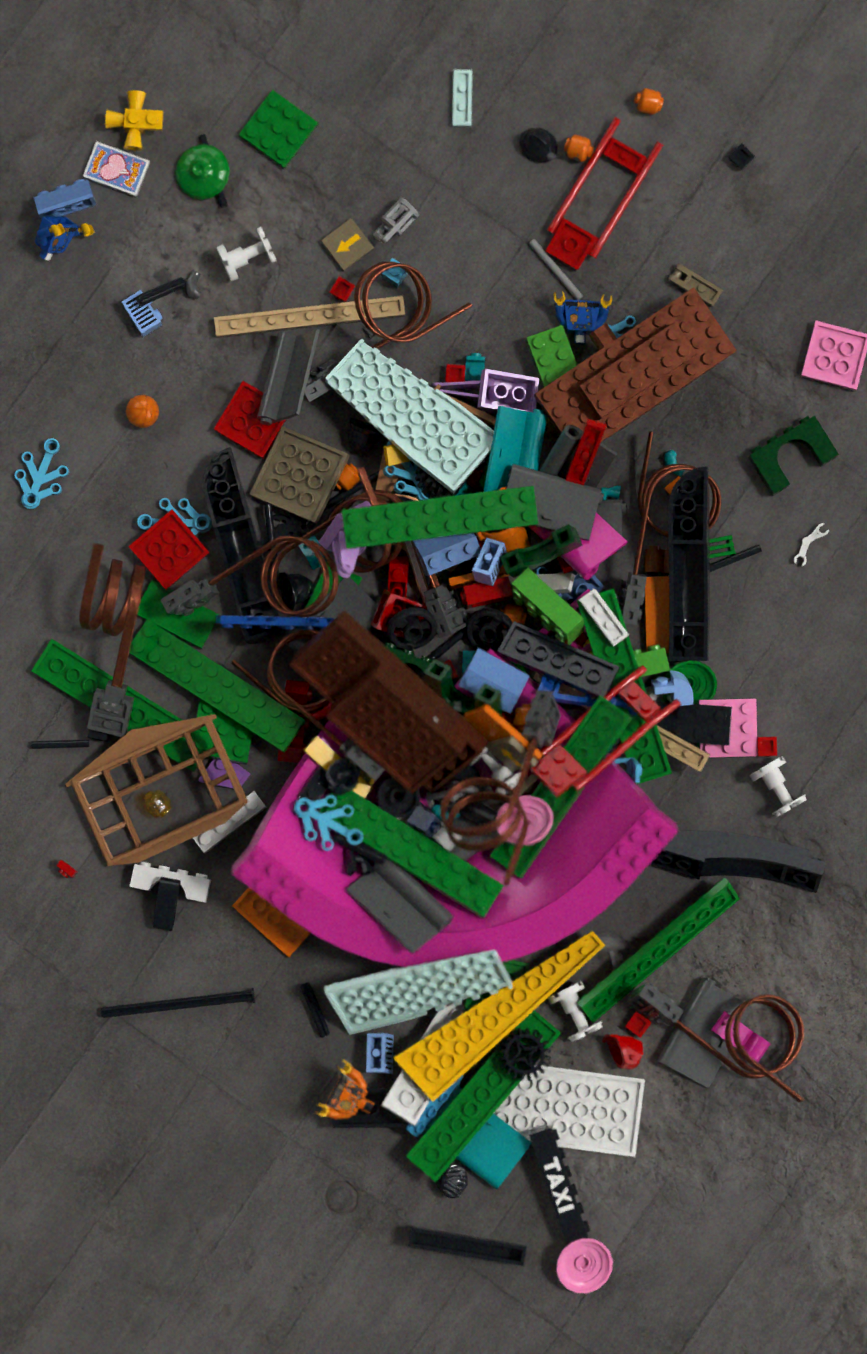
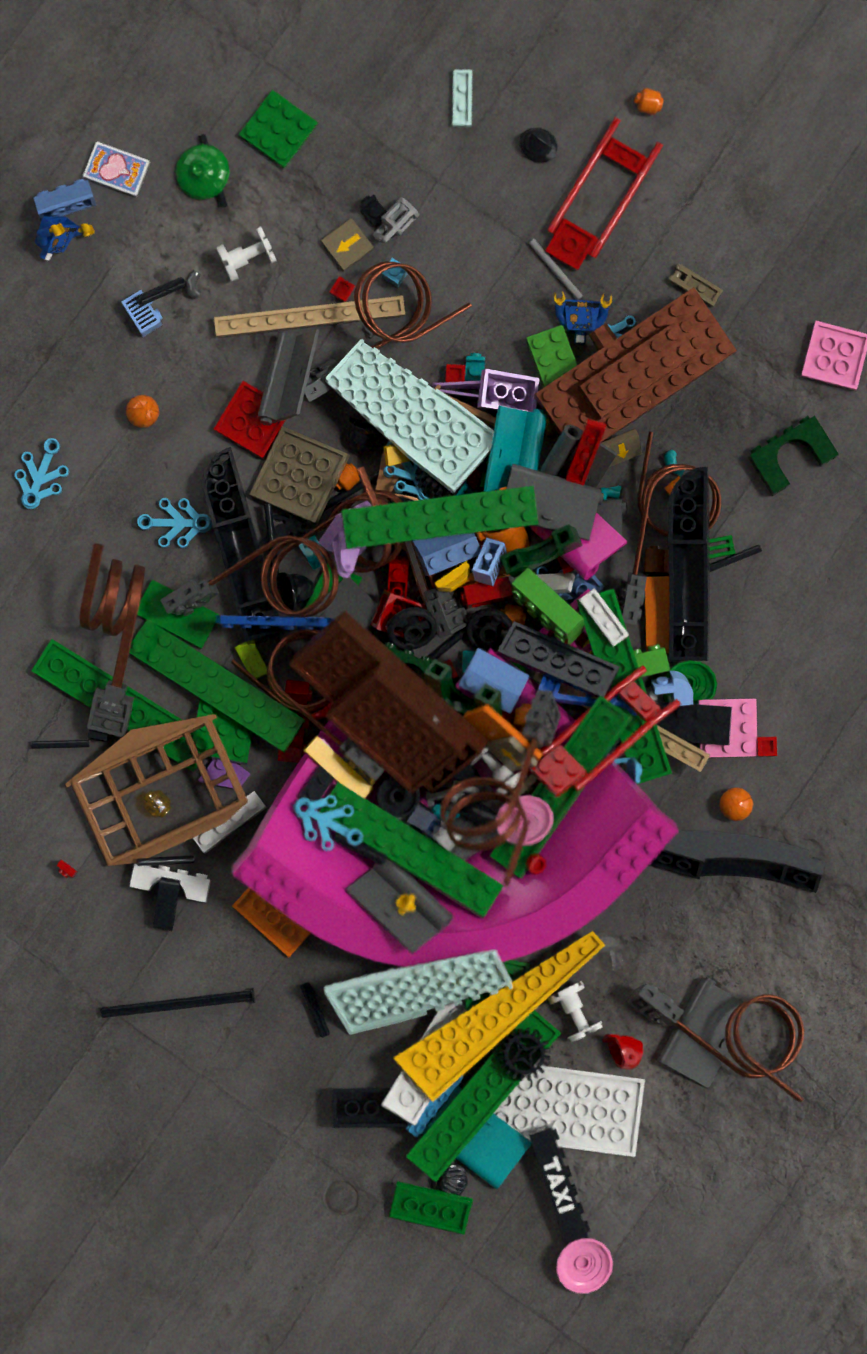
yellow brick [105,90,164,151] -> none
red plate [128,509,210,590] -> none
torso [315,1060,375,1119] -> none
black hair [326,759,360,796] -> none
black piece [345,850,375,877] -> none
light blue brick [366,1033,394,1074] -> none
black brick [408,1226,527,1266] -> none
orange head [564,135,594,162] -> none
green plate [577,878,740,1023] -> none
red plate [625,1011,652,1038] -> none
dark pink door [711,1011,771,1062] -> none
black plate [728,143,755,171] -> none
white piece [749,756,807,818] -> none
white piece [793,523,829,566] -> none
none -> black bar [137,855,195,866]
none -> lime plate [235,642,267,679]
none -> black bracket [360,195,387,227]
none -> green tile [389,1181,473,1235]
none -> yellow plate [396,894,416,915]
none -> yellow slope [435,561,471,592]
none -> red tile [526,854,546,874]
none -> dark tan tile [601,429,642,467]
none -> orange piece [719,787,753,821]

